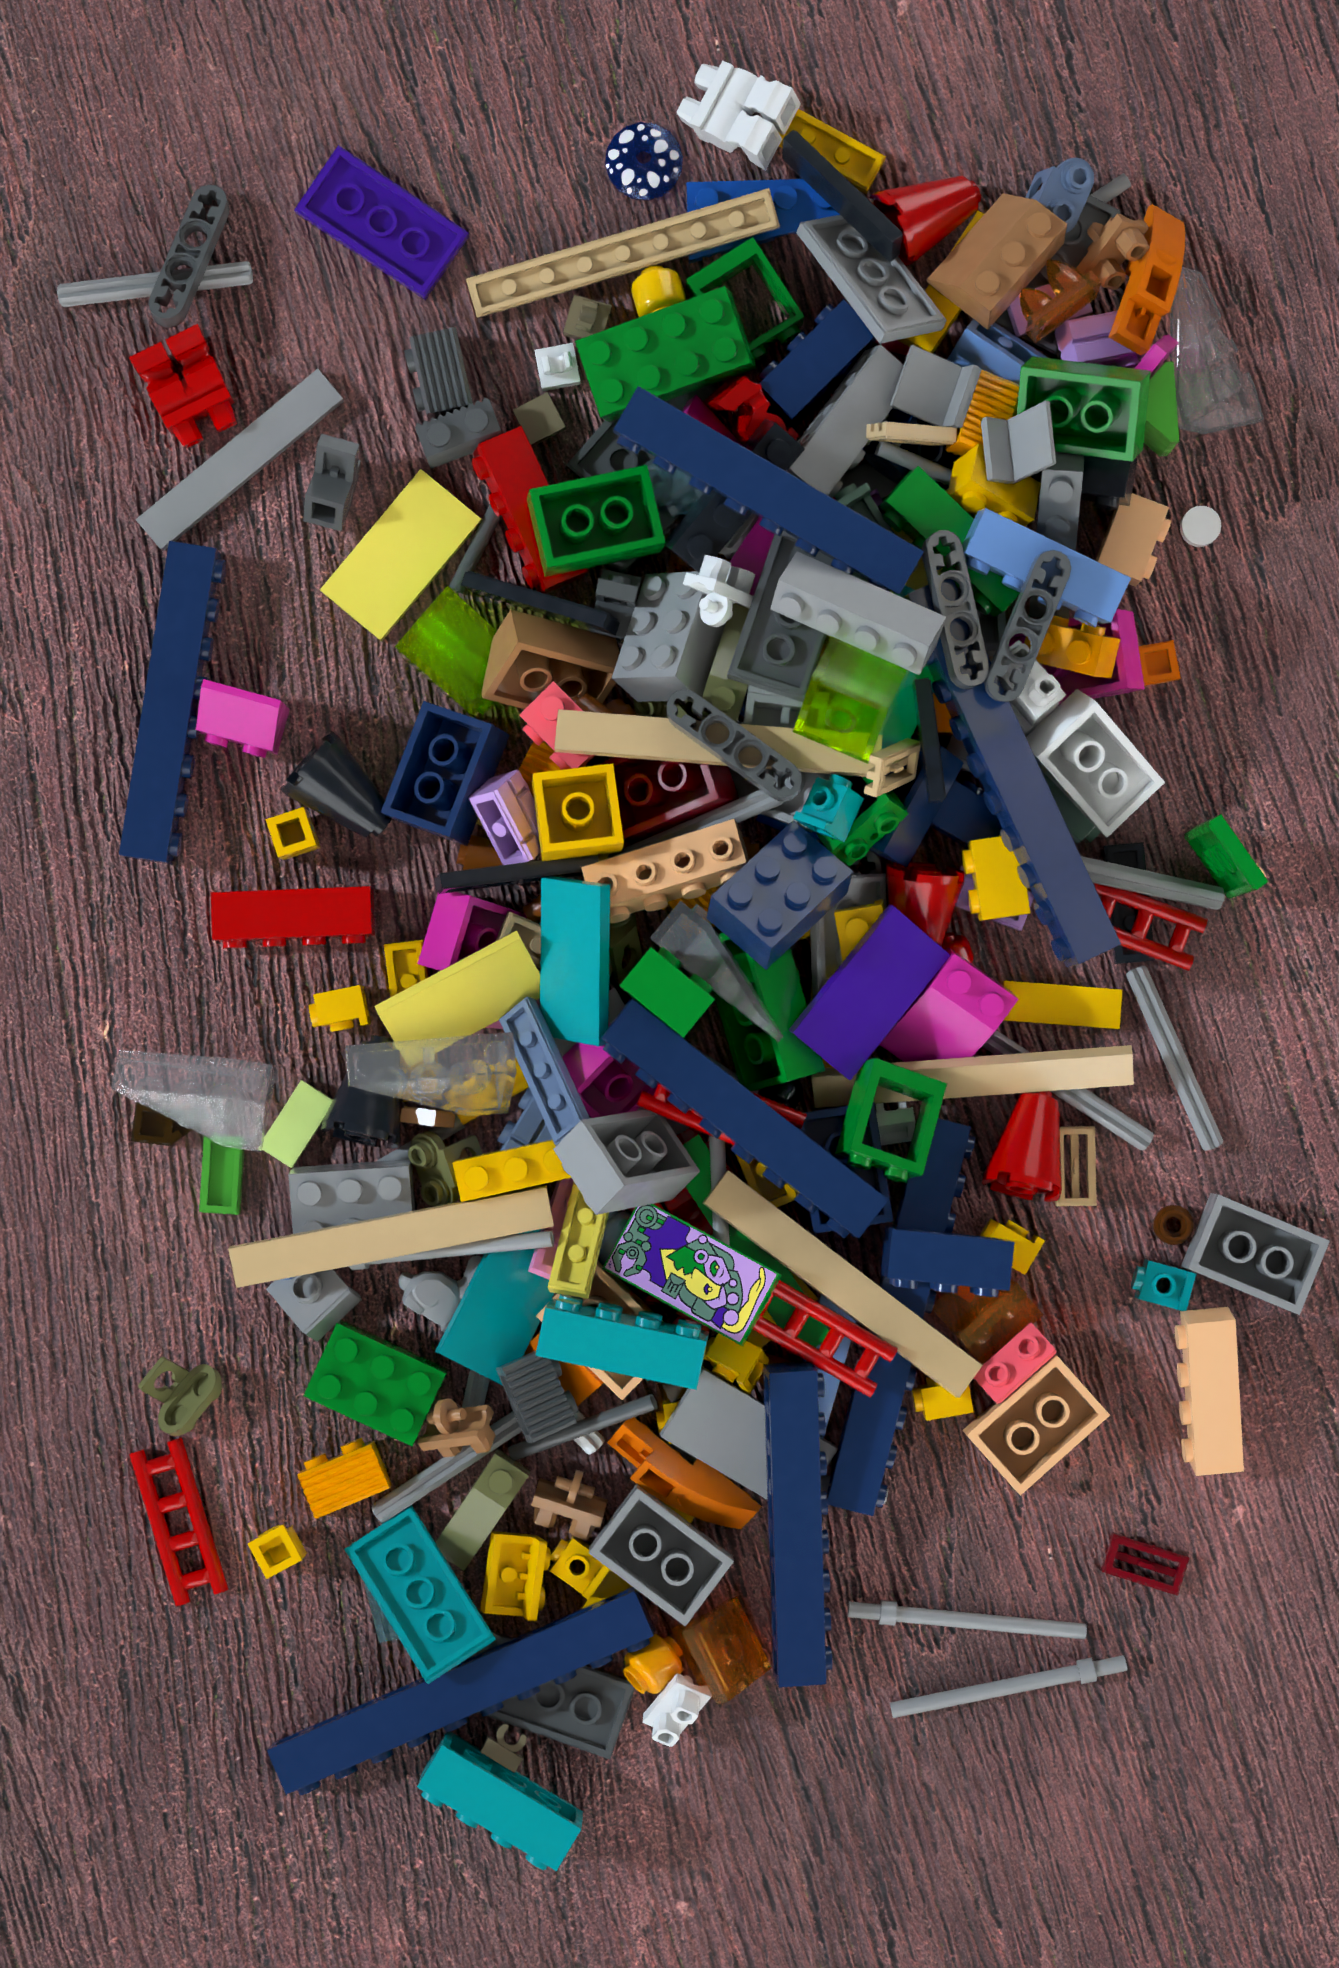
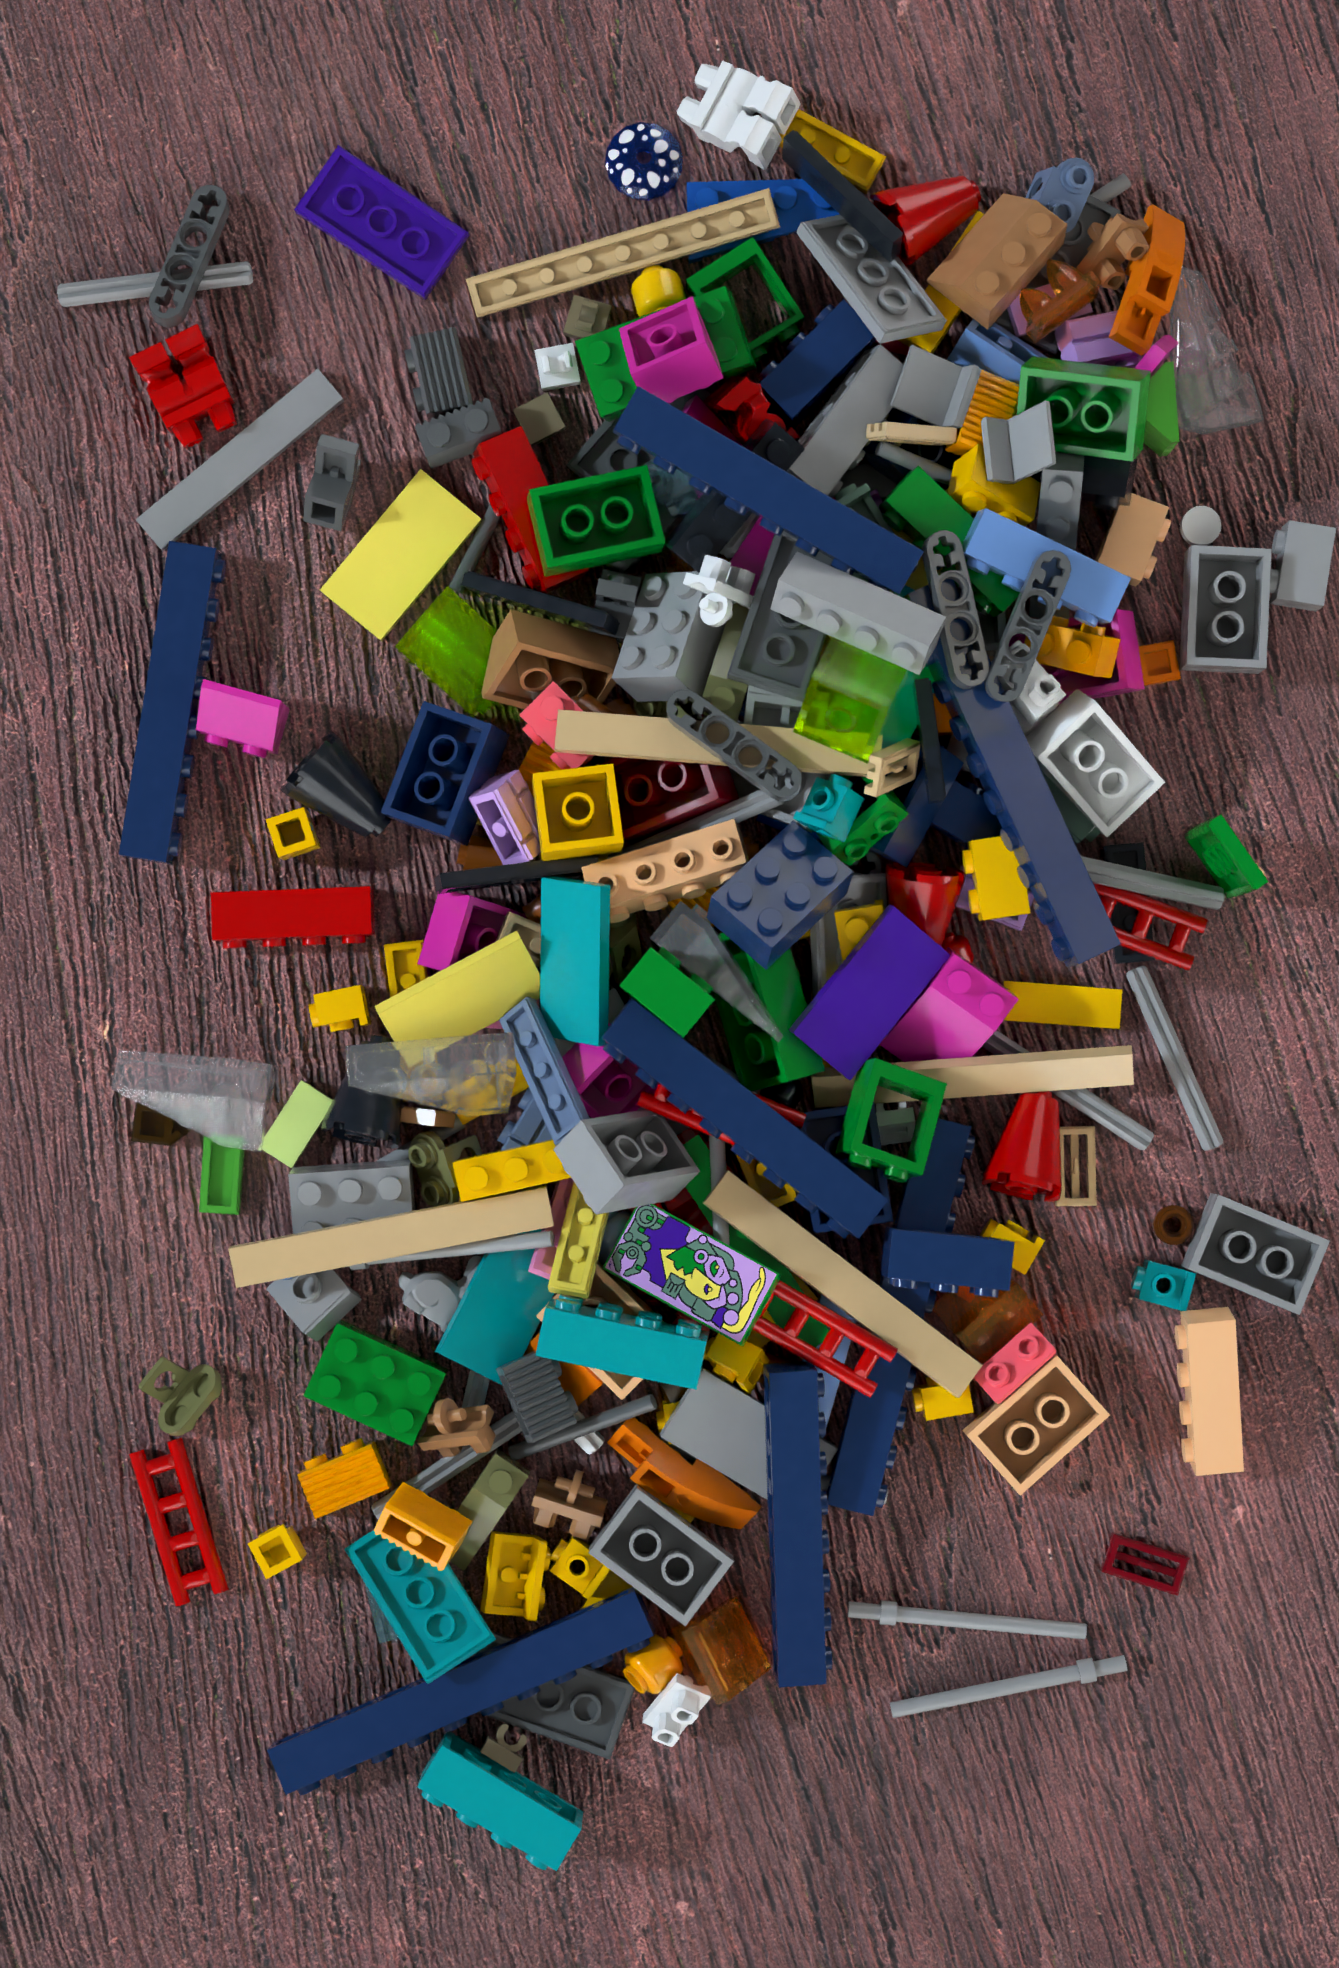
none -> light orange brick [374,1482,472,1571]
none -> dark pink slope [619,296,723,404]
none -> light grey brick [1179,545,1272,674]
none -> light grey brick [1270,520,1336,612]

